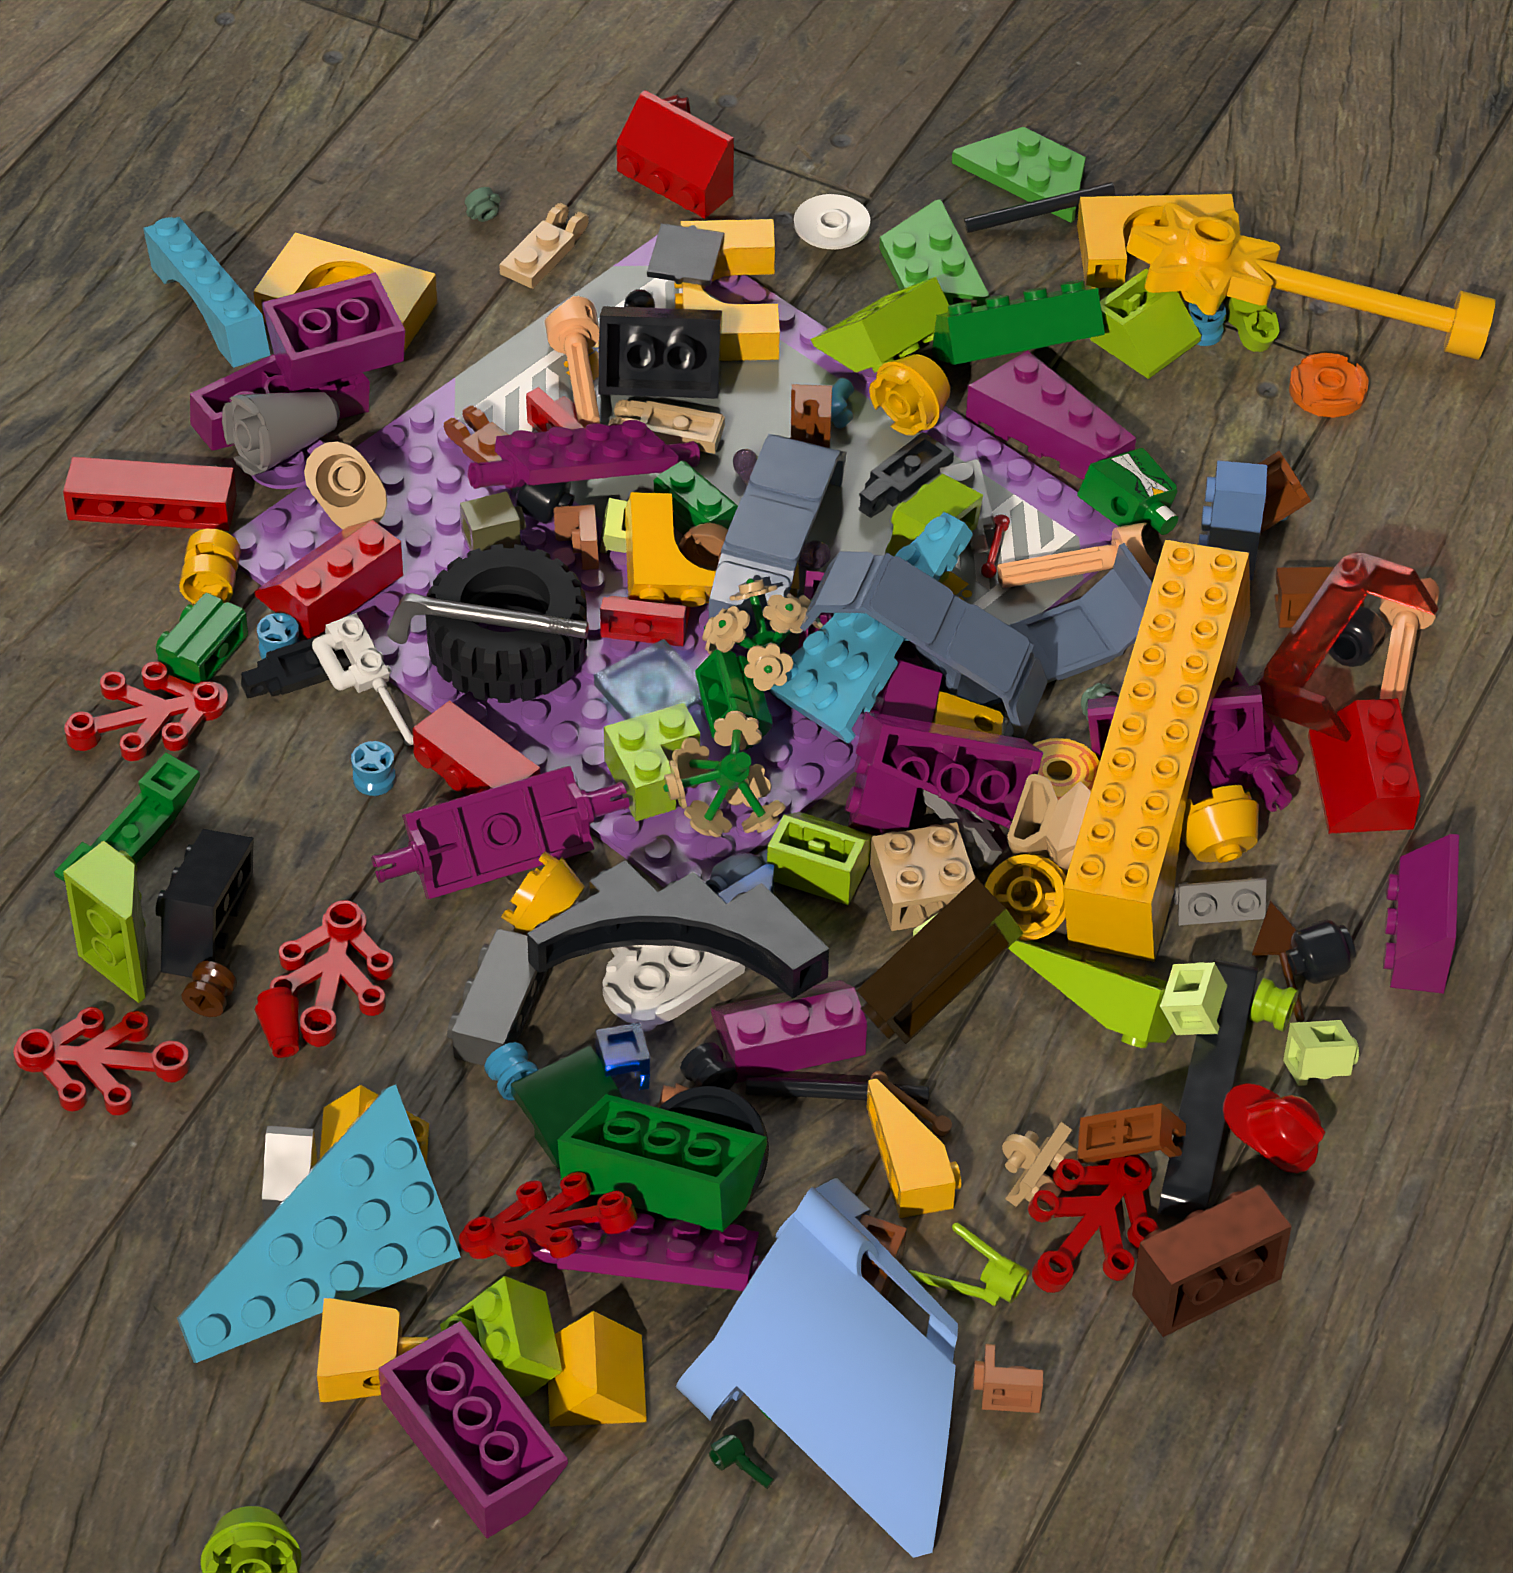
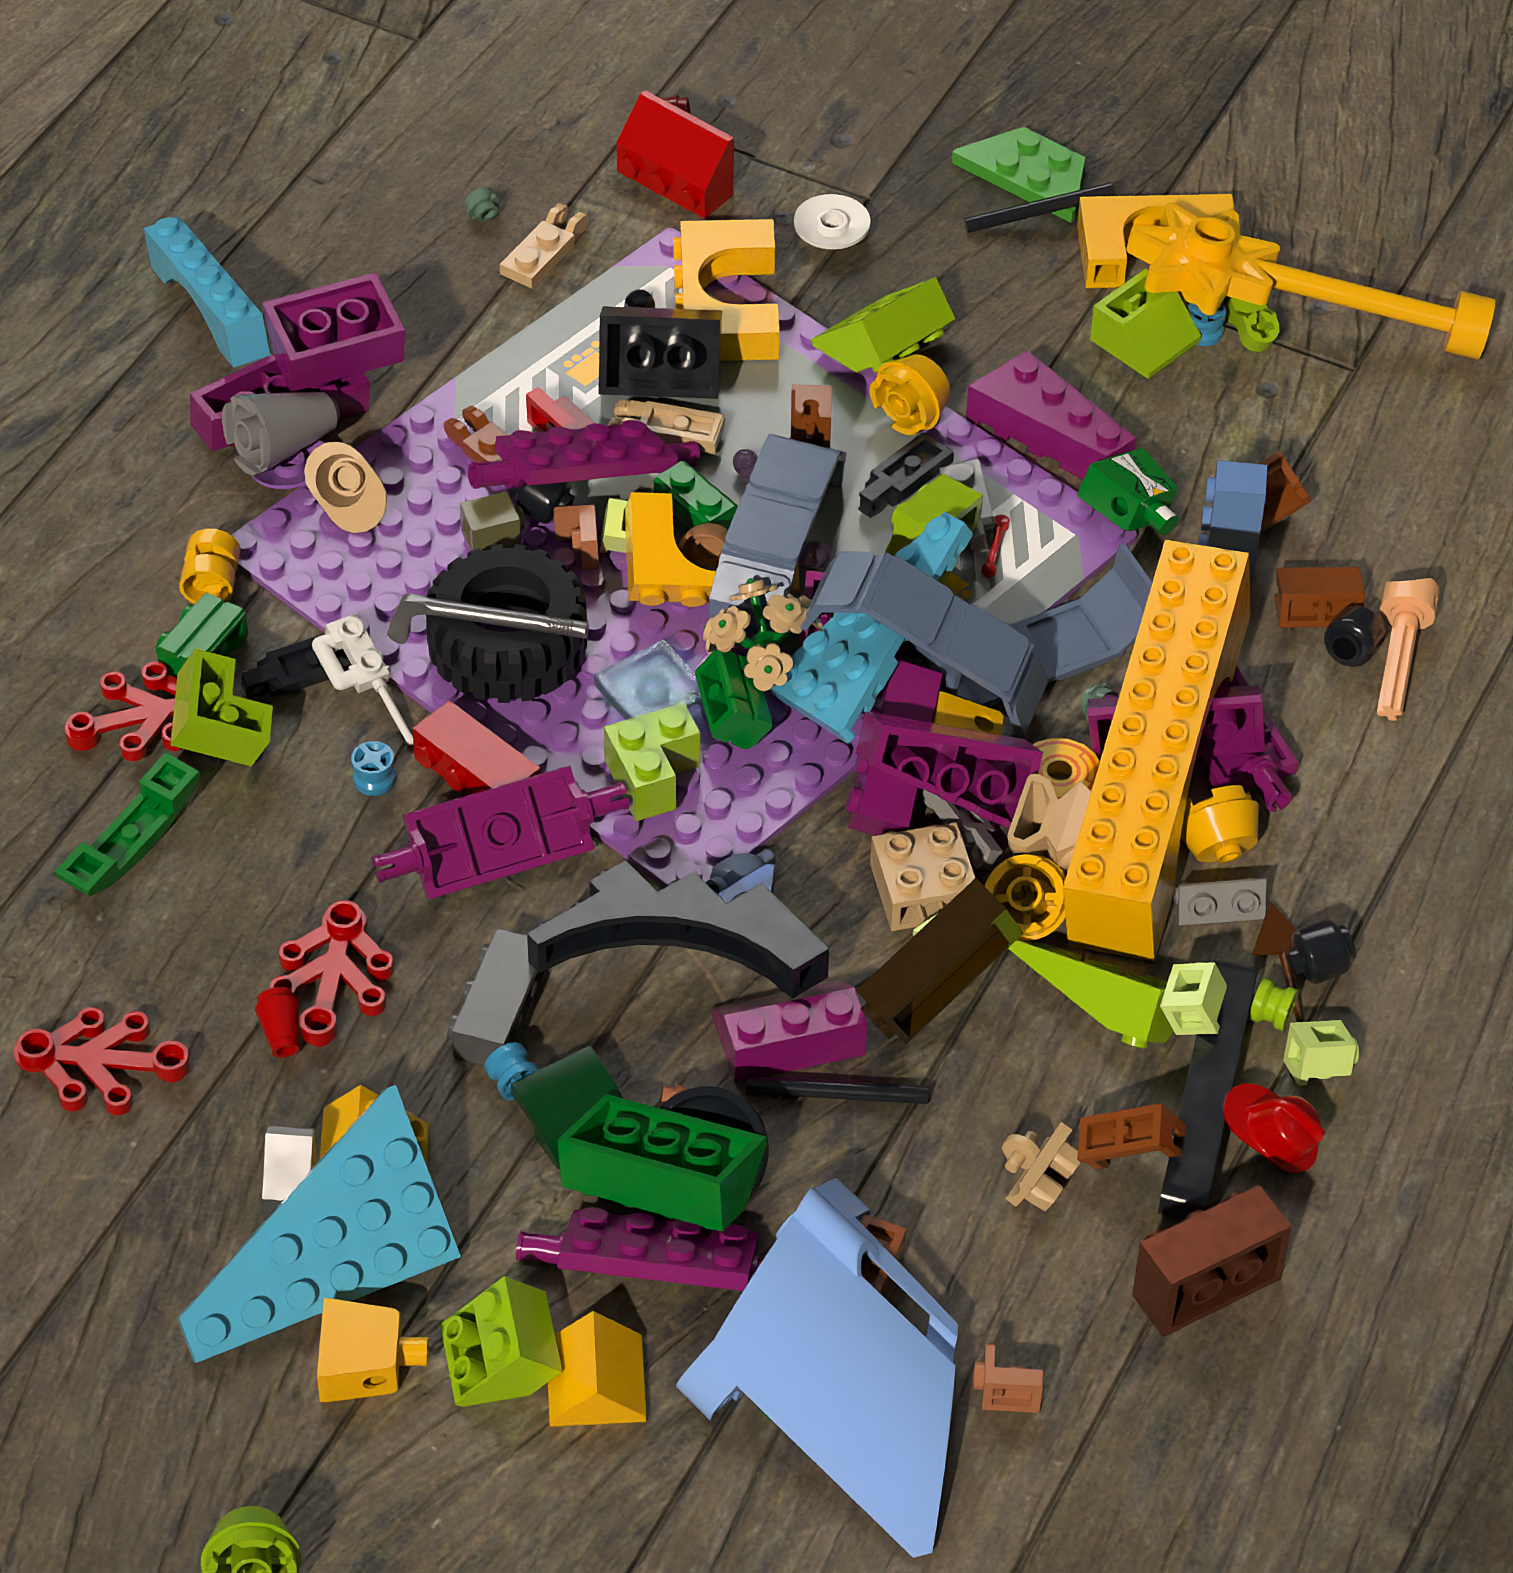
brick [63,457,237,531] -> none
lime slope [63,841,148,1003] -> none
black wedge [155,829,254,978] -> none
reddish brown wheel [181,961,237,1017] -> none
yellow arch [253,232,437,352] -> none
red slope [254,520,403,639] -> none
dark azure wheel [257,613,300,659] -> none
magenta slope [378,1321,568,1539] -> none
red plant [458,1172,638,1267] -> none
yellow cone [501,851,585,935] -> none
light nougat piece [544,296,600,428] -> none
clear blue panel [595,1022,651,1090] -> none
red panel [600,596,691,647] -> none
white plate [603,945,745,1032] -> none
piece [647,223,724,286] -> none
tan plant [663,711,786,837] -> none
black wheel [680,1042,738,1090] -> none
dark green hand [709,1435,774,1489] -> none
lime slope [767,812,875,905] -> none
dark azure arm [831,378,854,429] -> none
yellow slope [867,1079,961,1218] -> none
medium nougat hinge [870,1071,952,1136] -> none
bright green wing [879,199,990,307] -> none
lime plant [908,1222,1030,1306] -> none
green slope [932,280,1105,365] -> none
light nougat piece [997,522,1158,588] -> none
red plant [1028,1154,1159,1293] -> none
clear red windscreen [1252,552,1439,742] -> none
orange tile [1289,352,1369,418] -> none
red slope [1308,698,1421,834] -> none
magenta slope [1383,834,1459,994] -> none
none -> lime brick [170,648,273,767]

